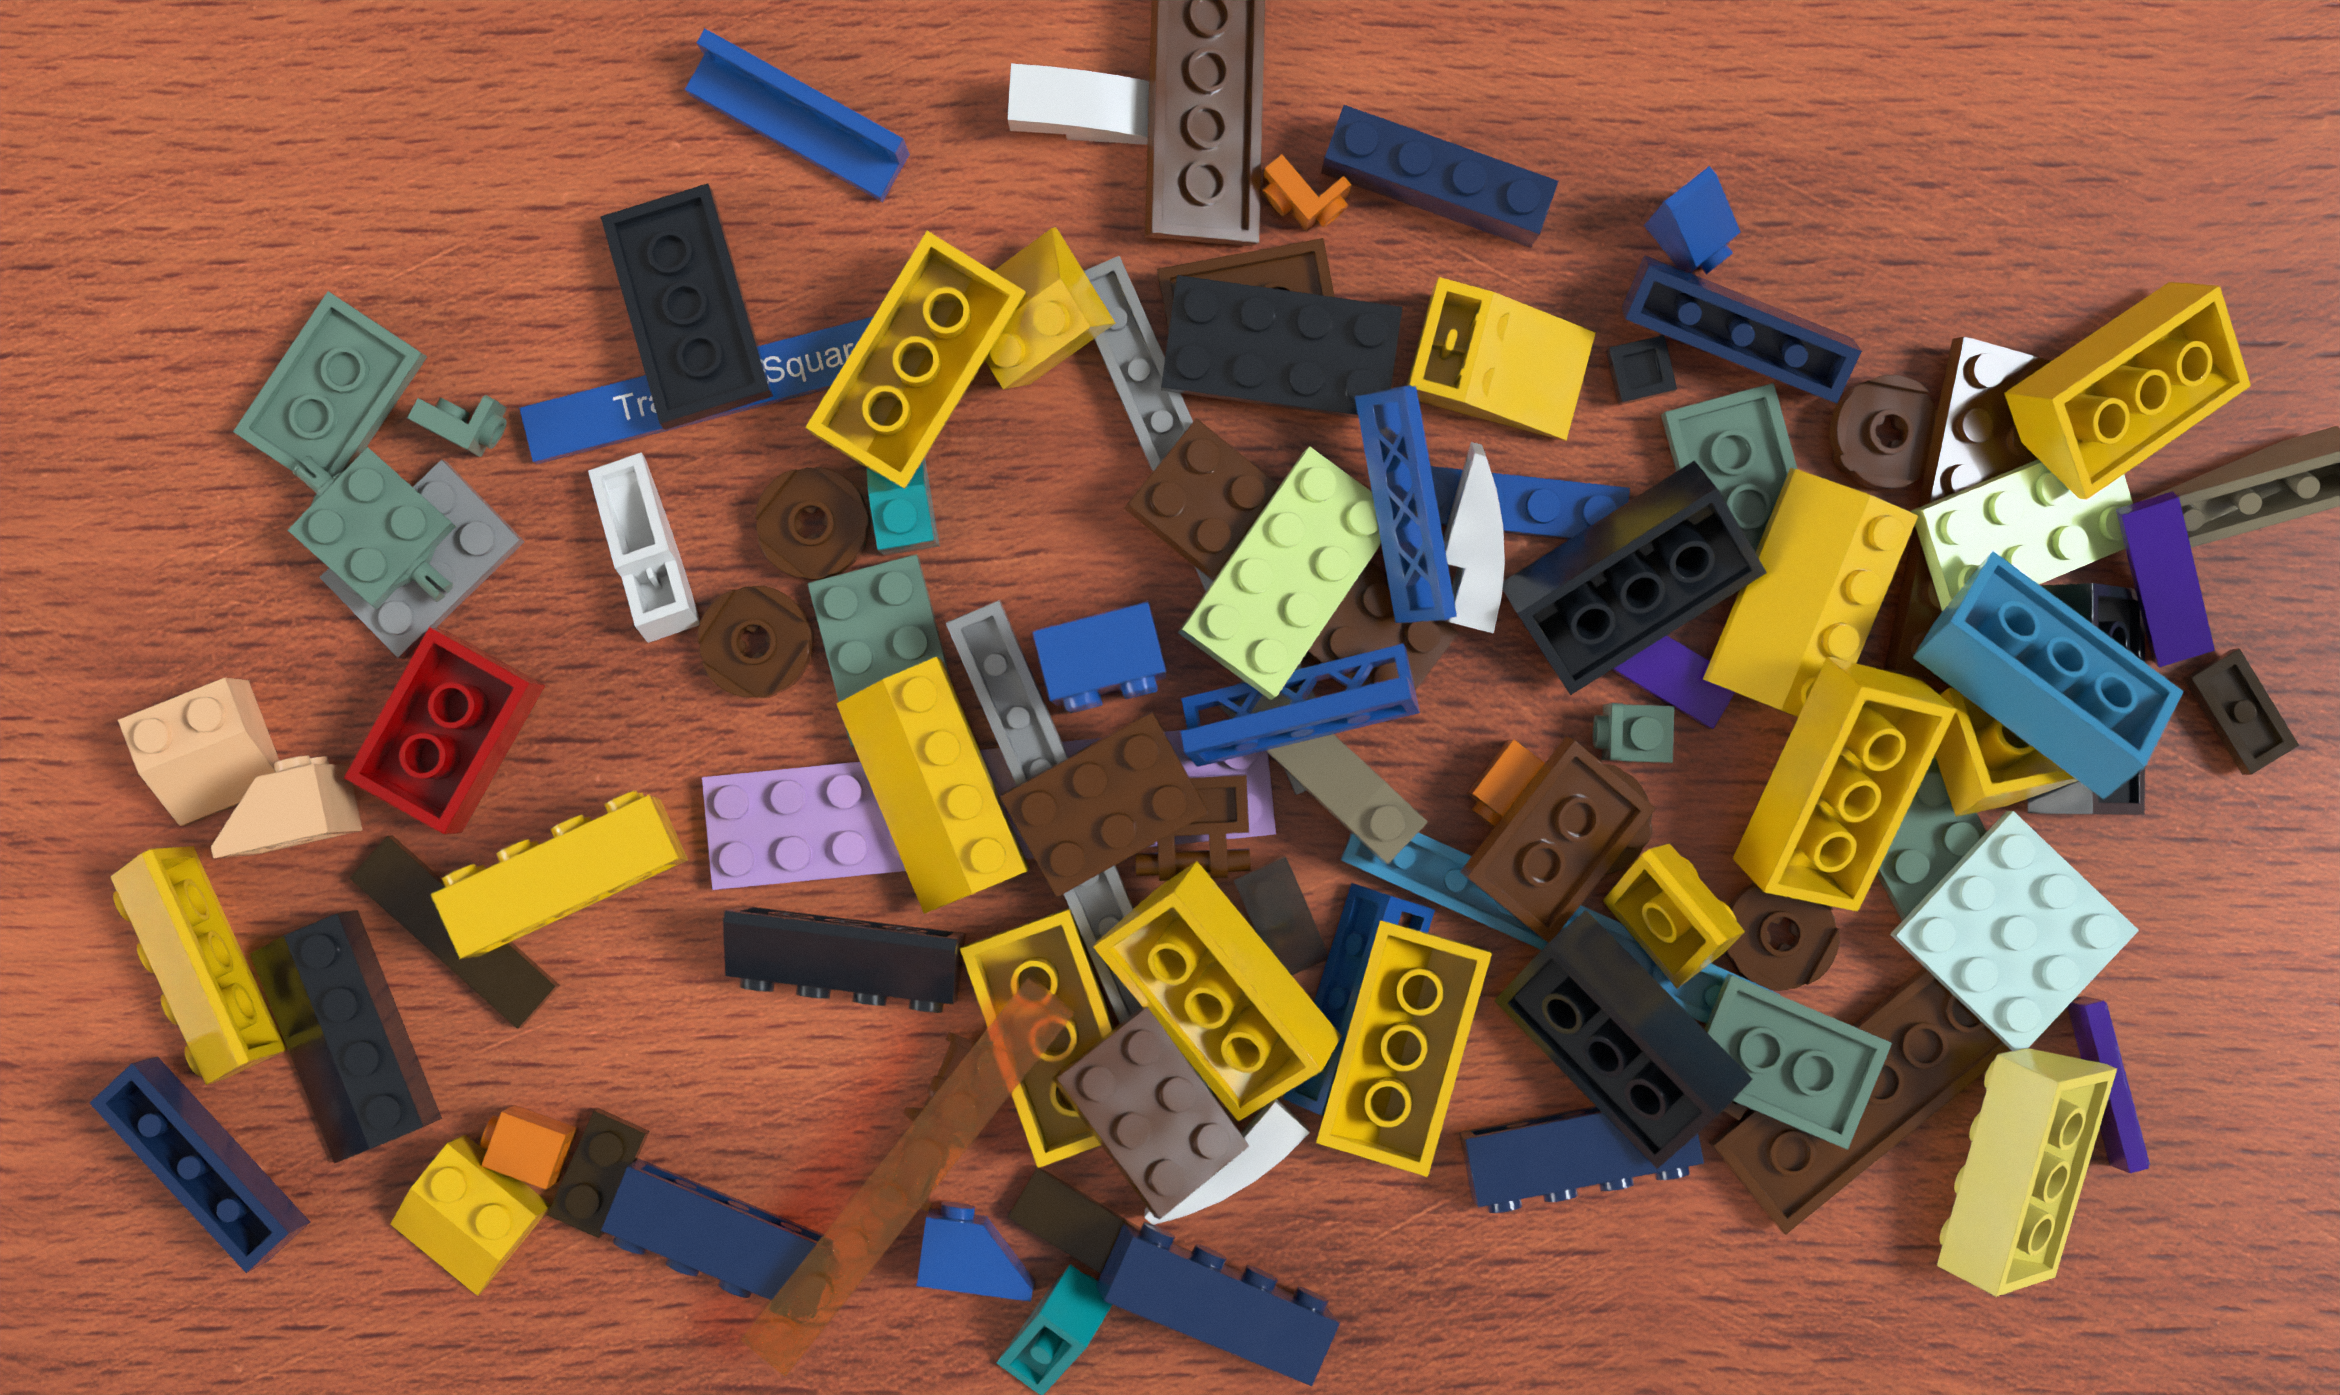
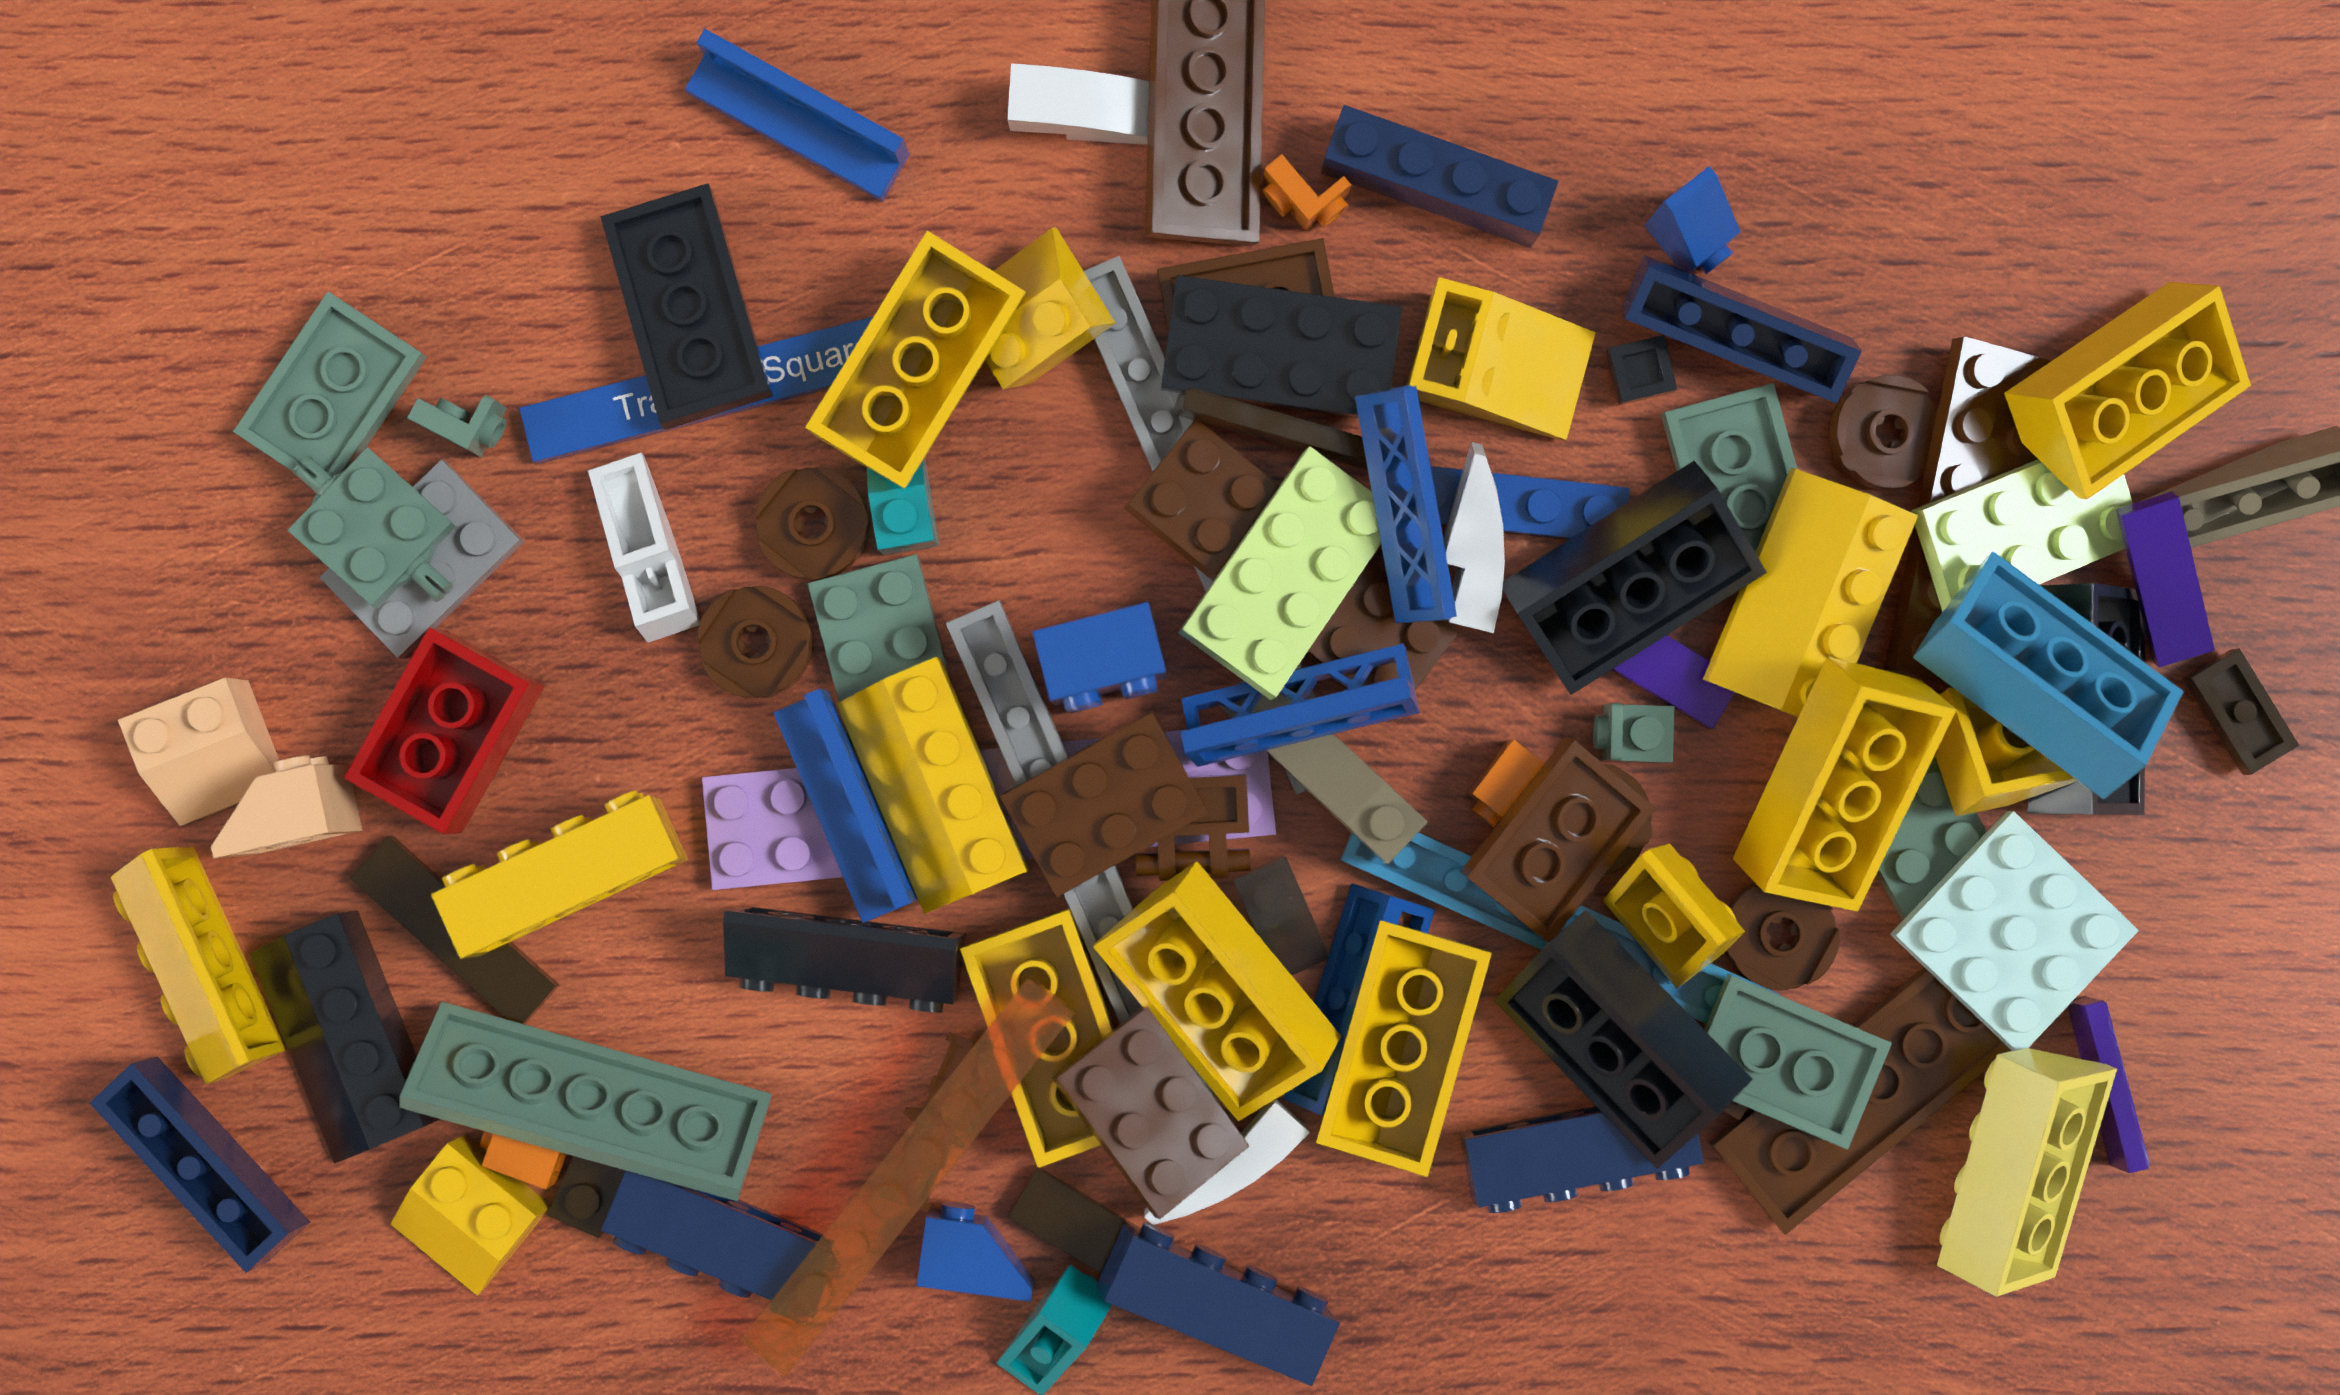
none -> sand green plate [400,1001,772,1201]
none -> blue fence [773,689,918,923]
none -> dark brown tile [1173,387,1368,470]

